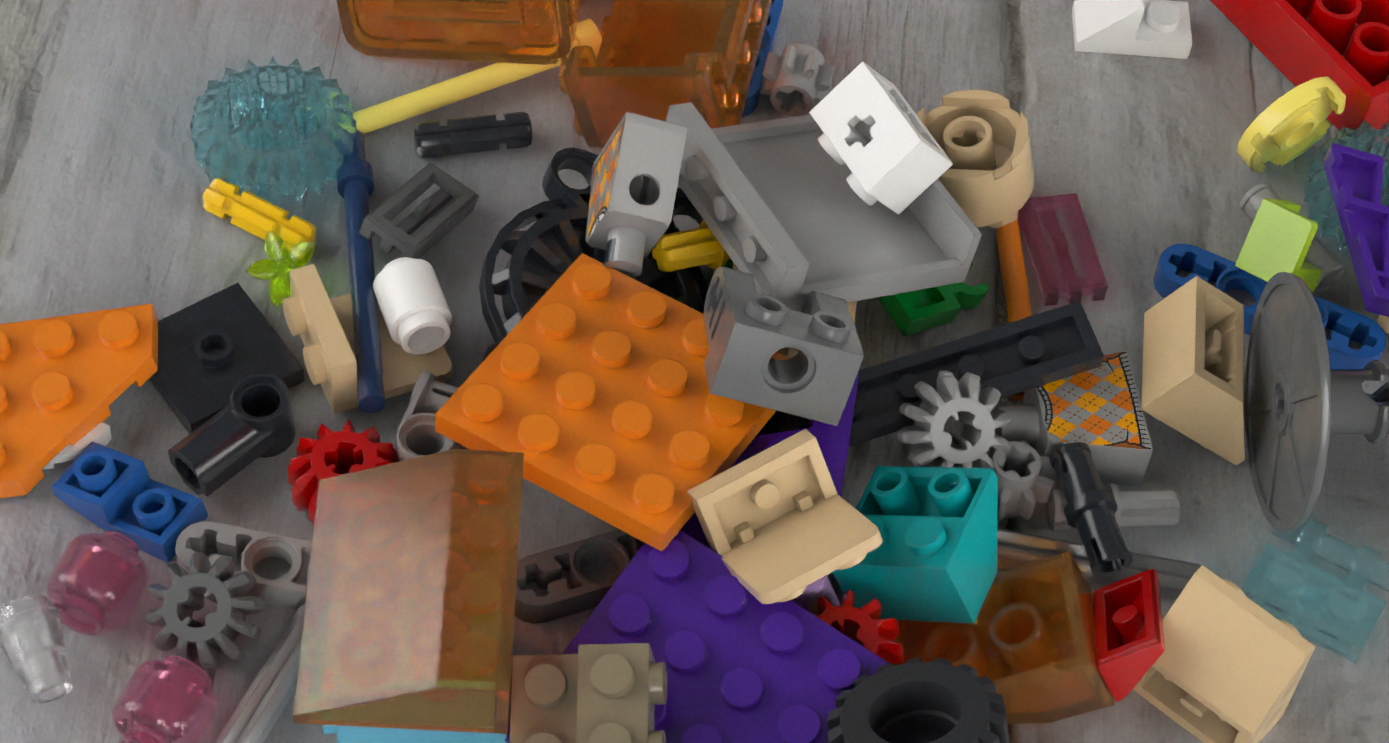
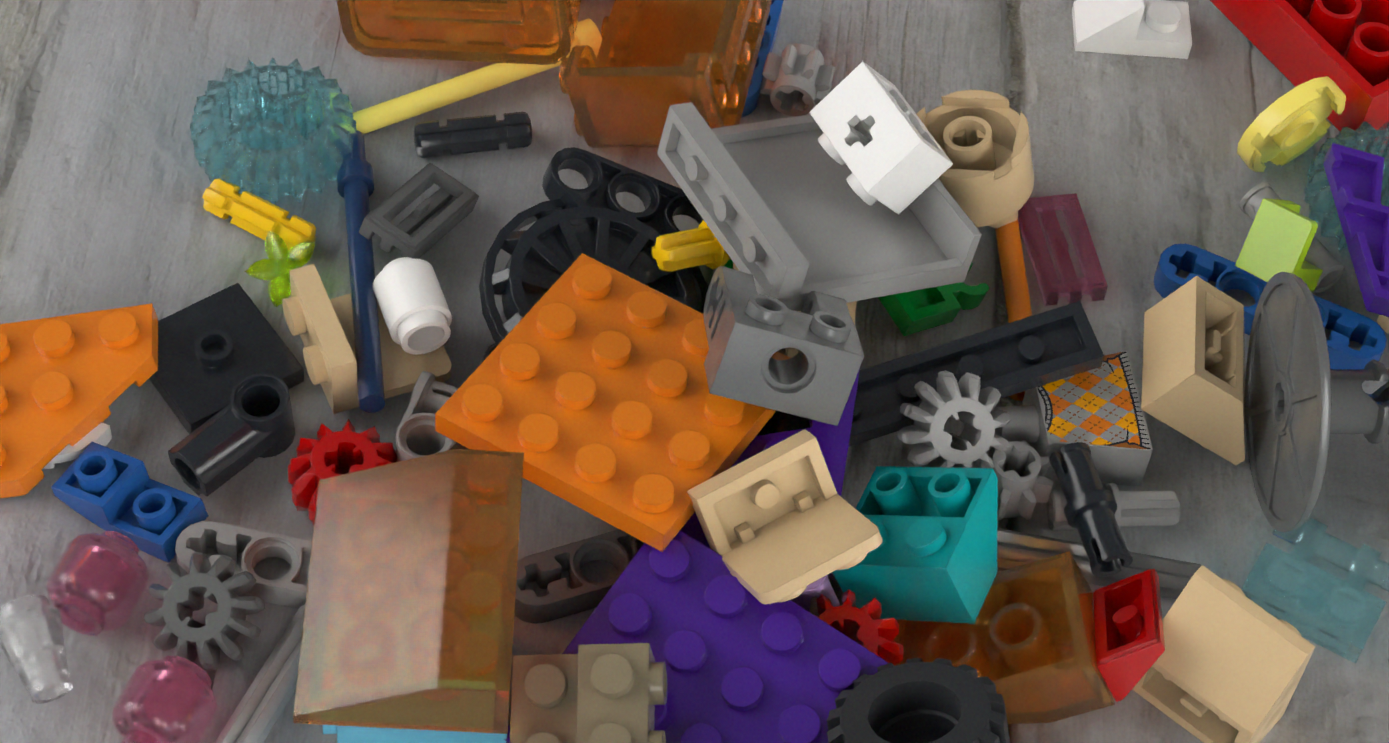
light grey torso [585,112,688,278] -> none

